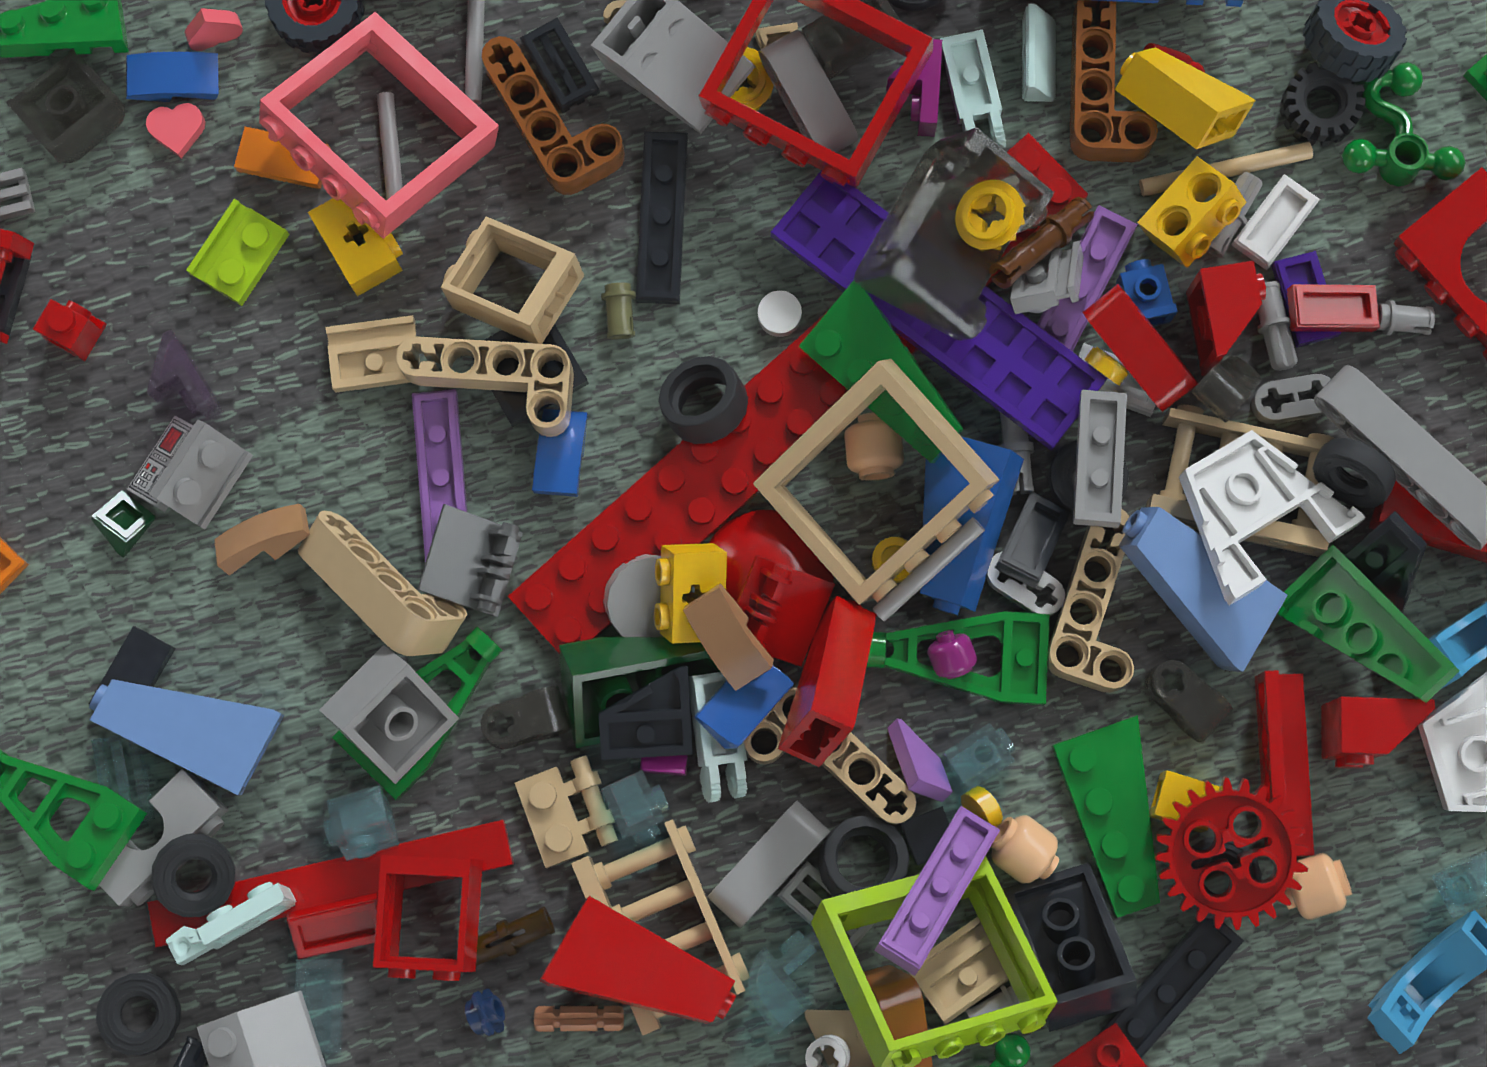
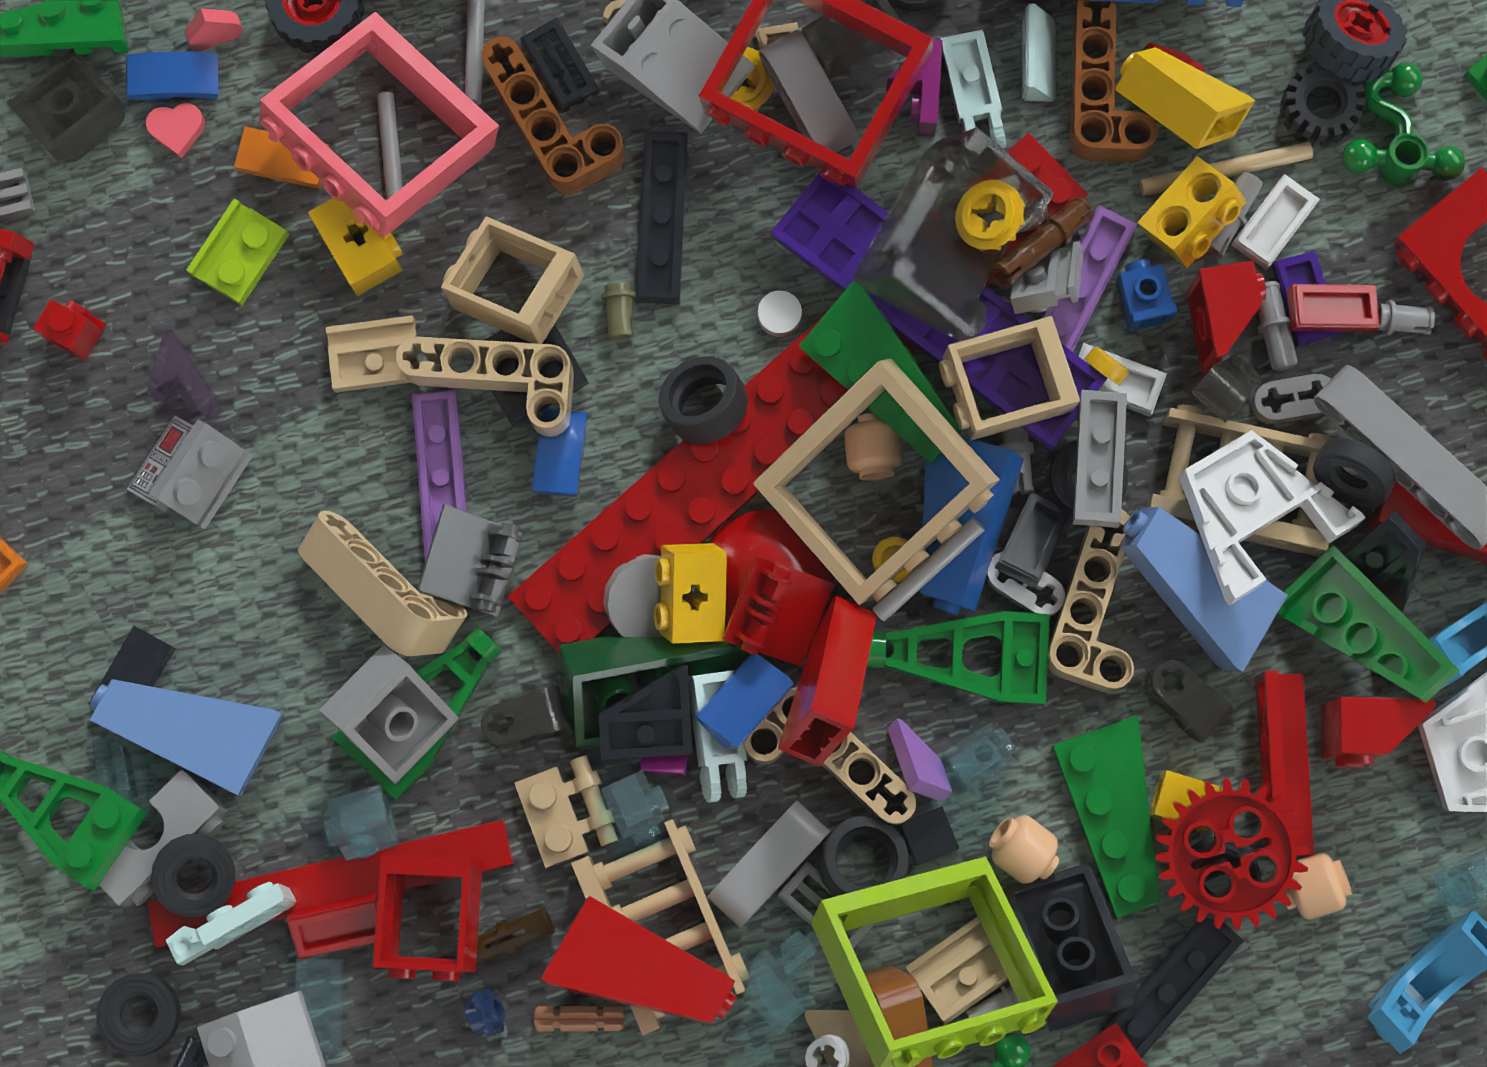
dark green slope [91,490,156,558] -> none
medium nougat slope [214,504,310,576] -> none
medium nougat slope [683,583,774,691] -> none
medium lavender tile [874,806,1000,976] -> none
magenta piece [927,630,977,679] -> none
yellow tile [961,786,1003,827] -> none
red beam [1082,284,1198,412] -> none
none -> tan window [939,316,1080,441]

